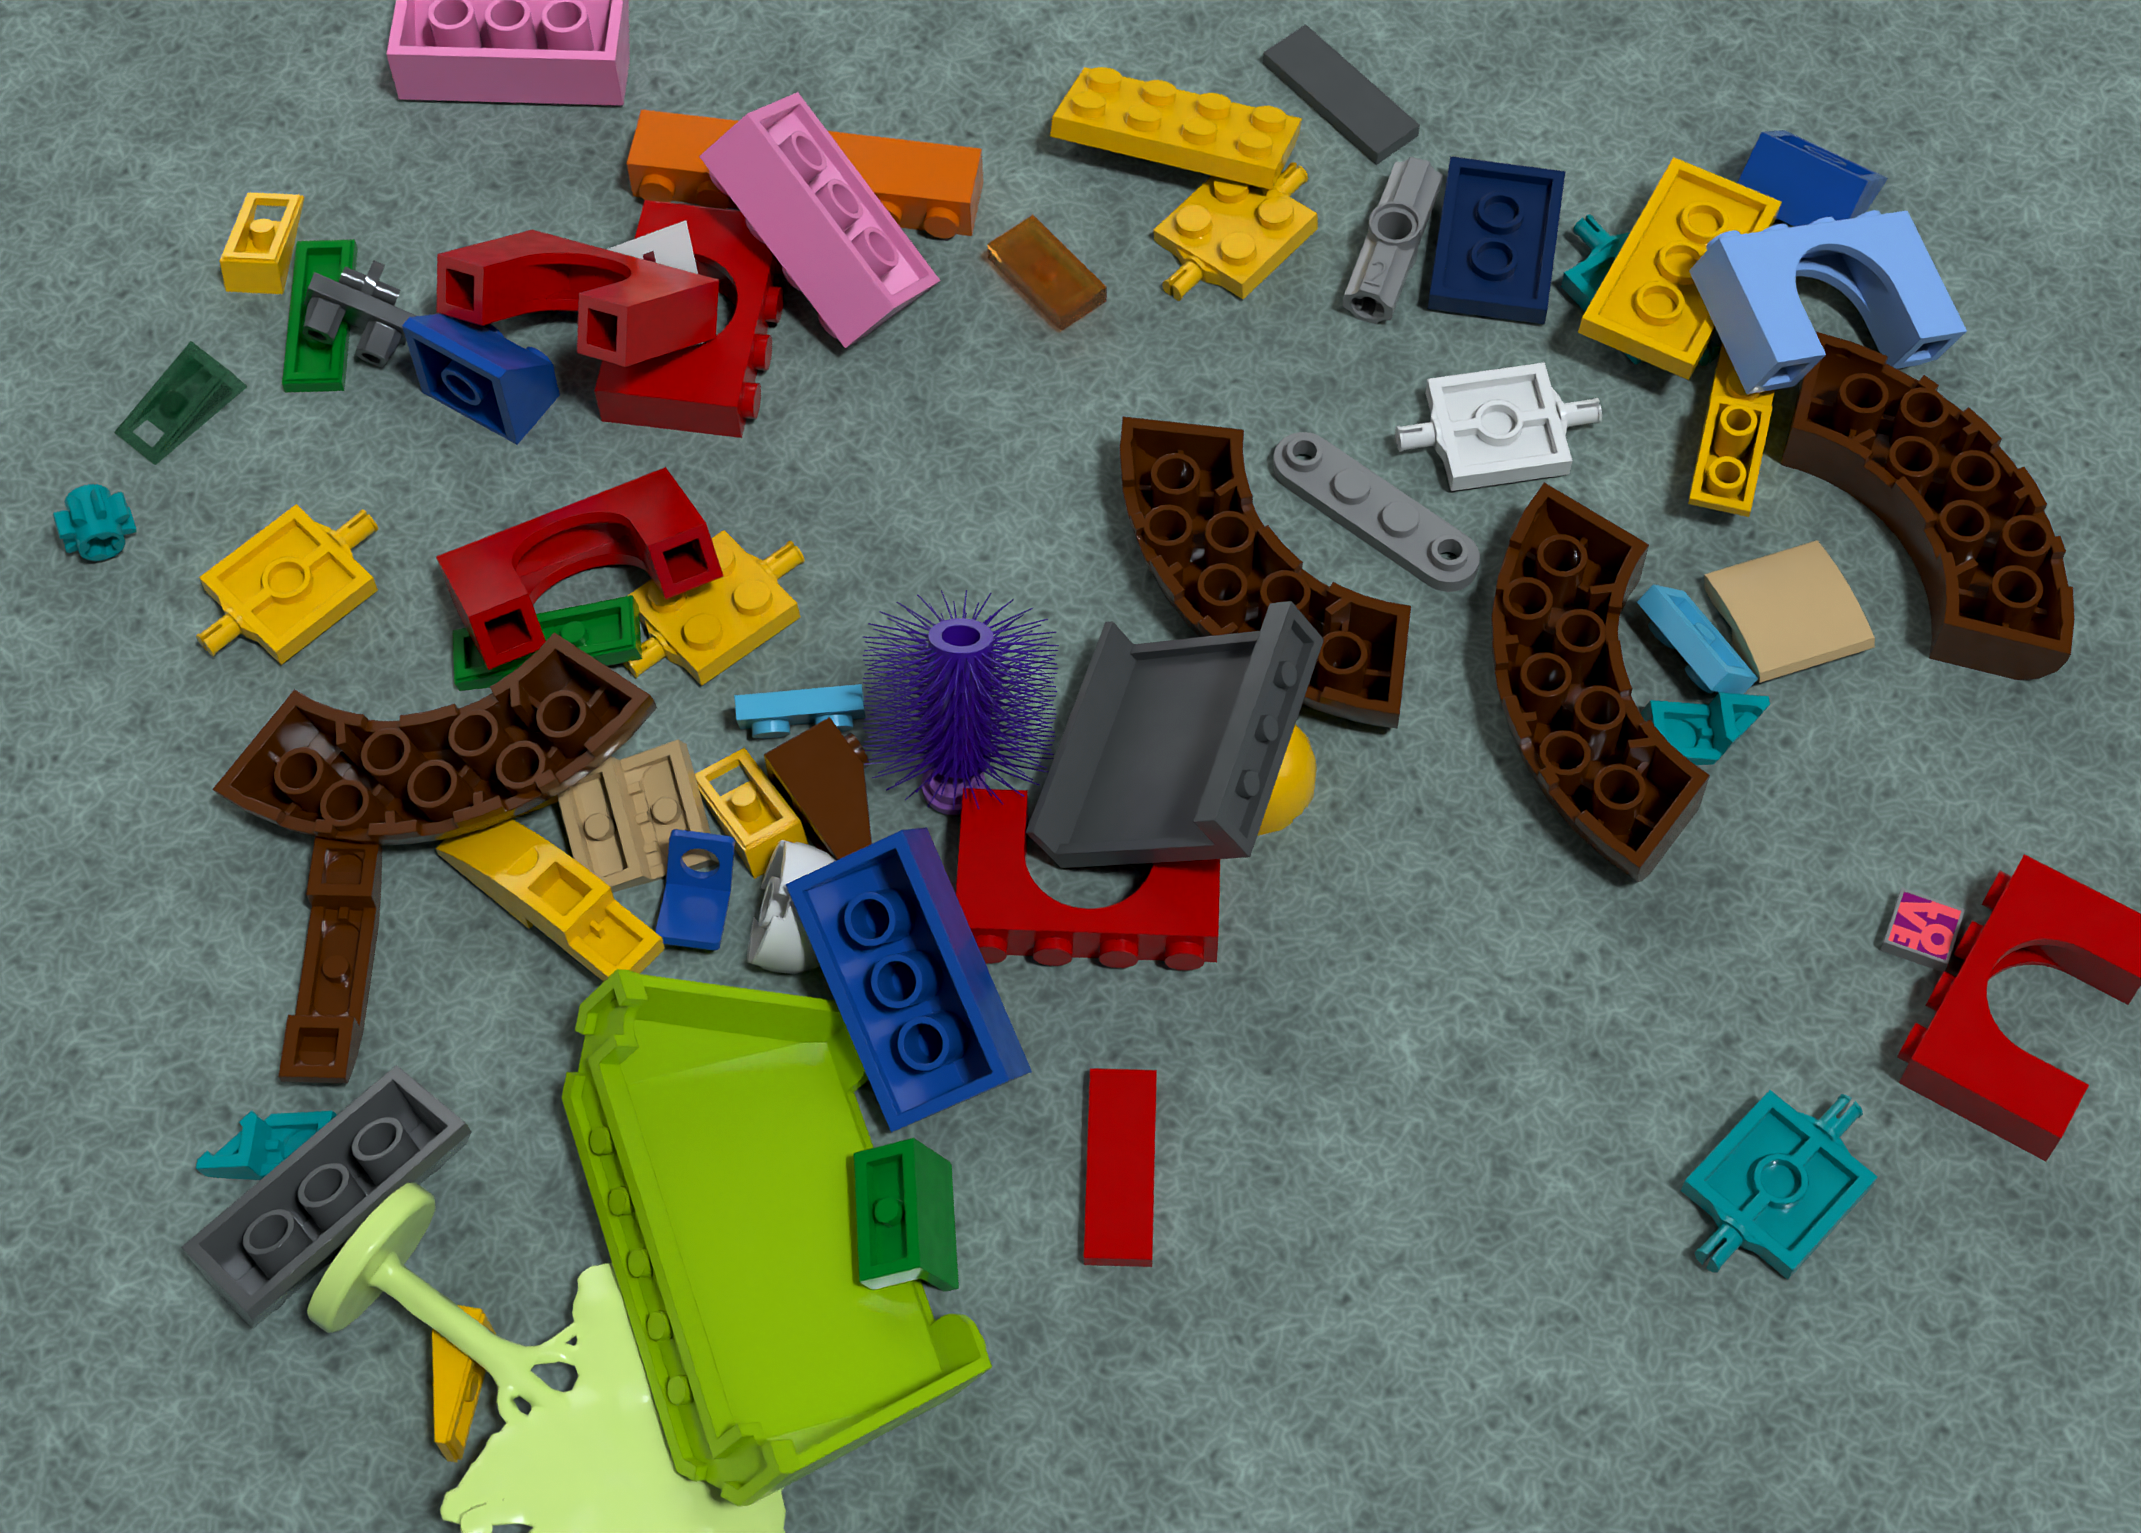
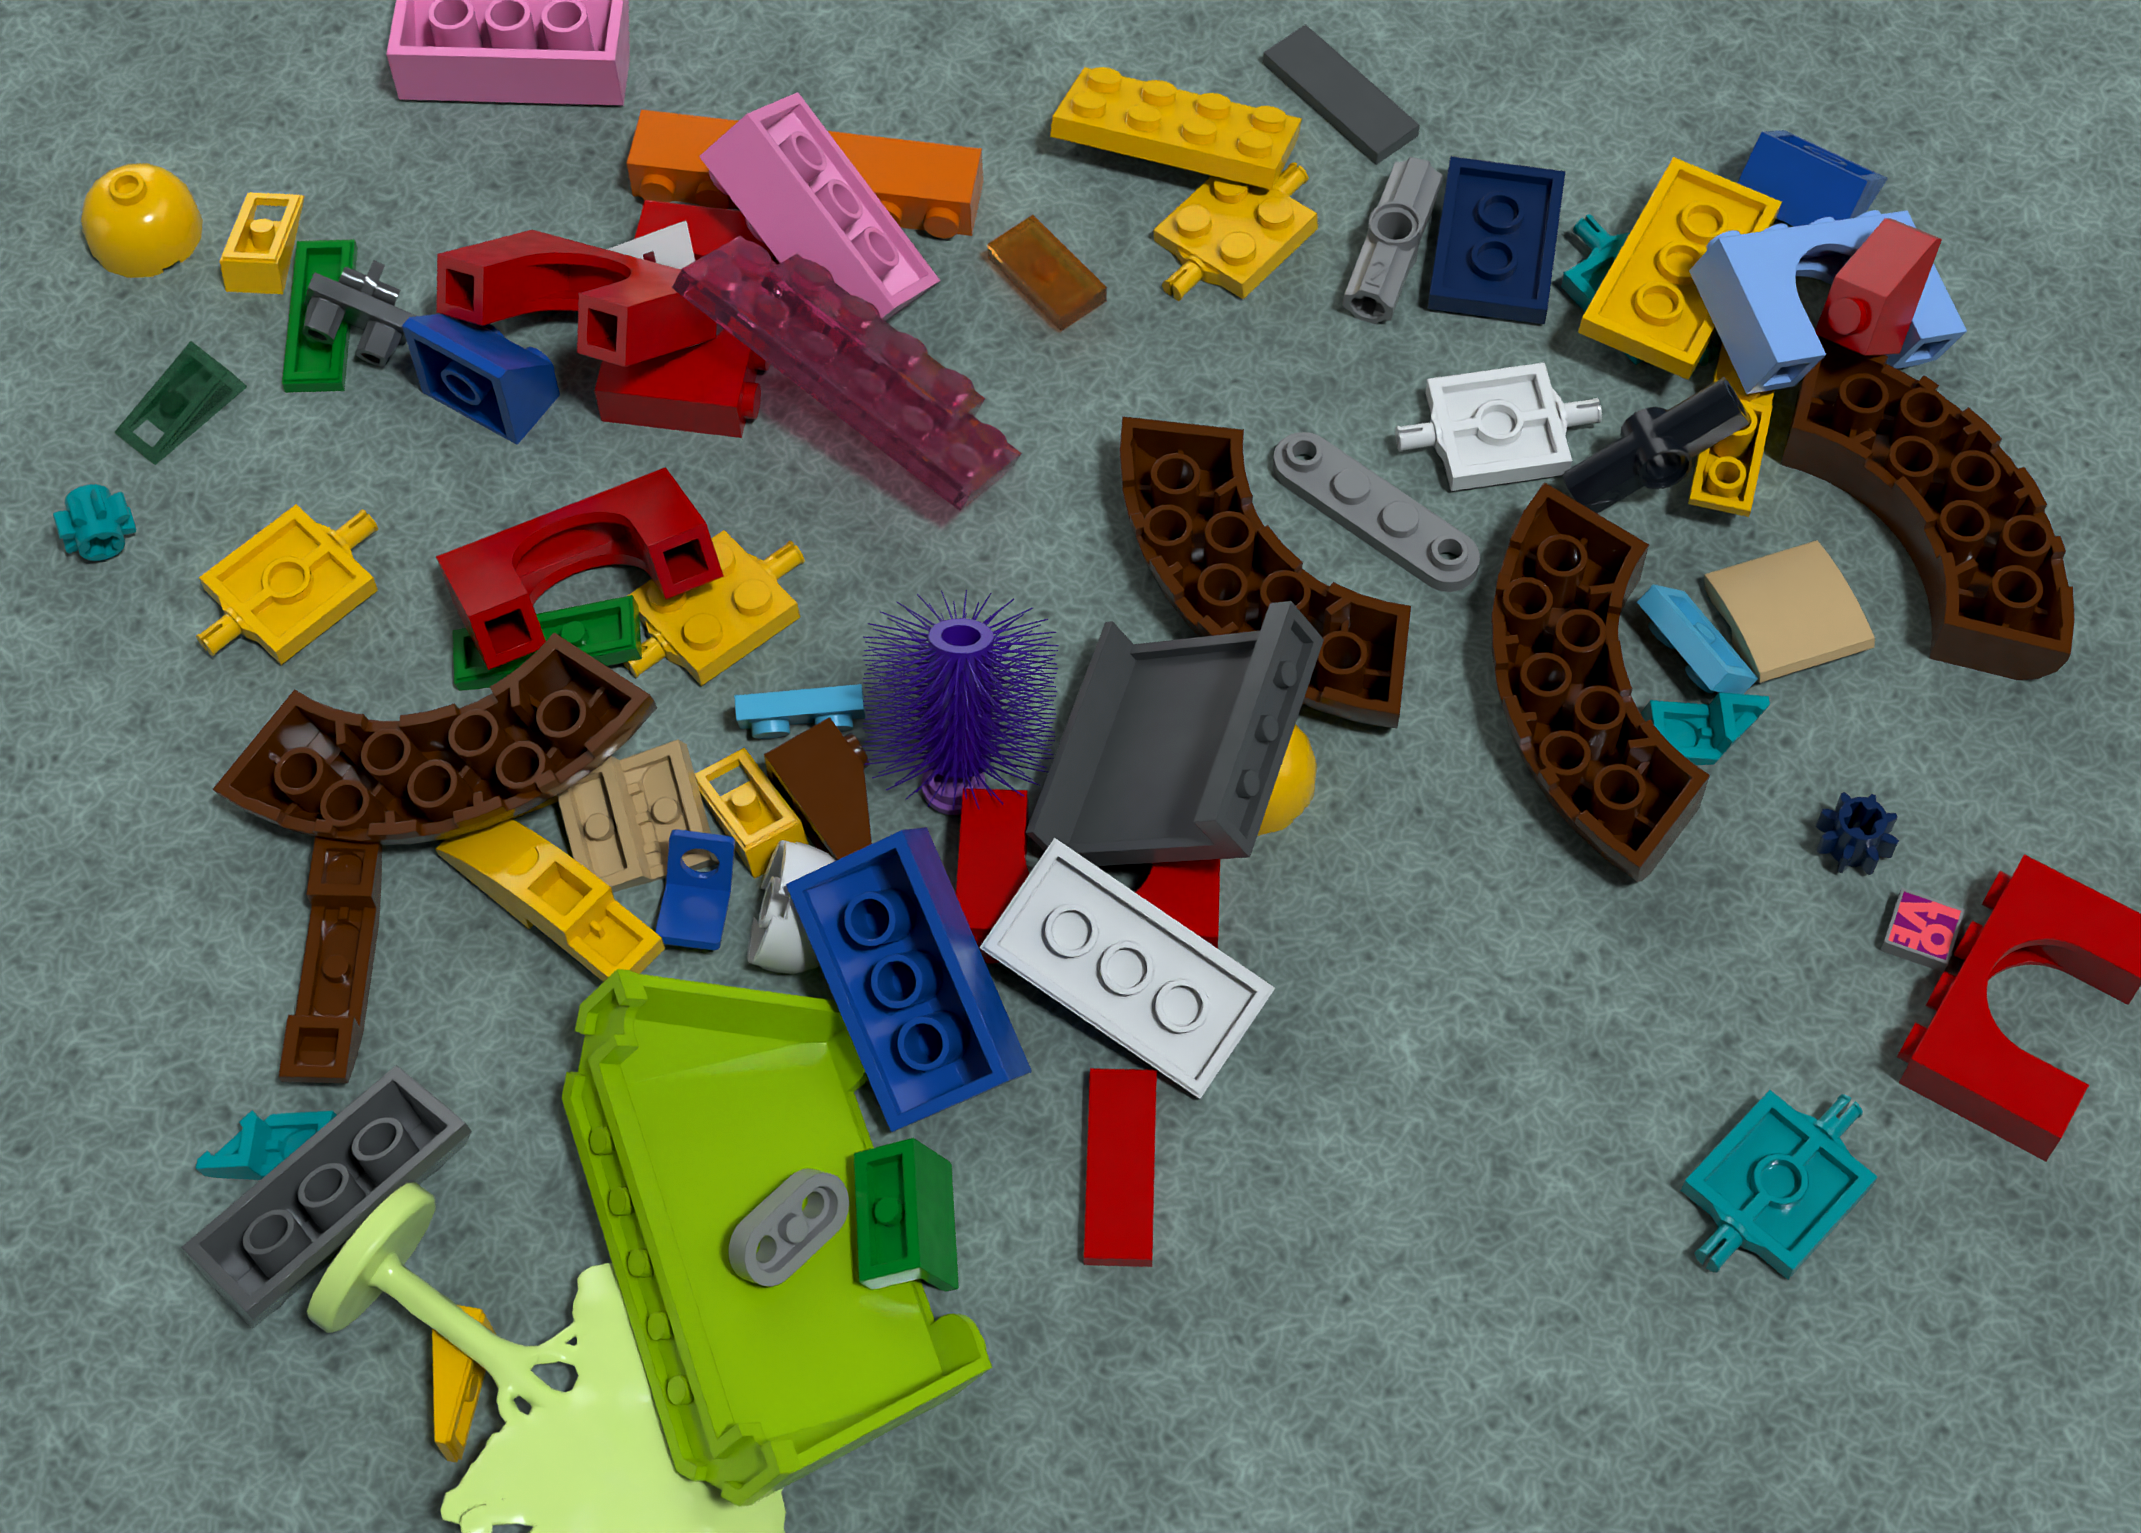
none -> yellow cylinder [81,163,203,278]
none -> clear pink plate [672,236,1022,511]
none -> light grey plate [729,1168,849,1286]
none -> white tile [980,838,1275,1099]
none -> black piece [1562,377,1751,514]
none -> red slope [1815,218,1942,356]
none -> dark blue gear [1815,792,1899,875]

